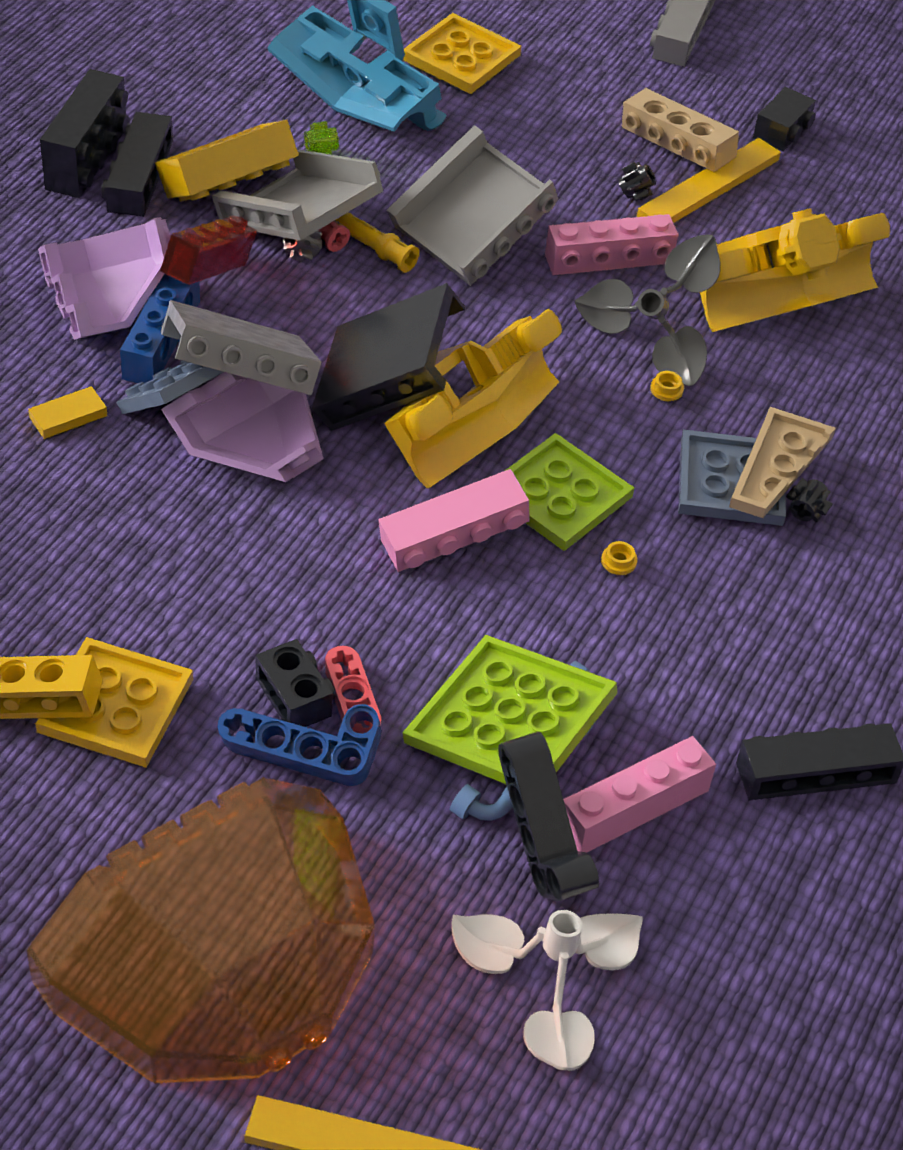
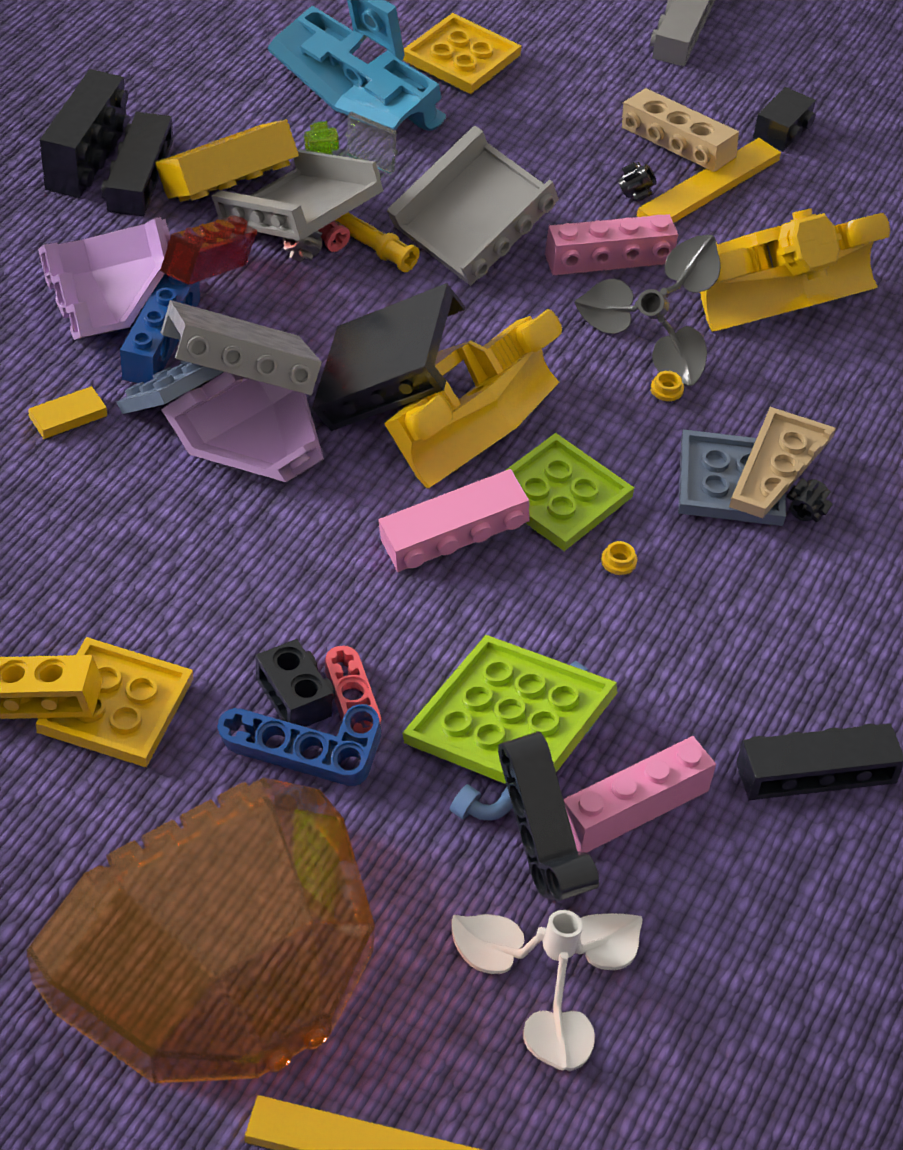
none -> clear piece [345,112,398,174]

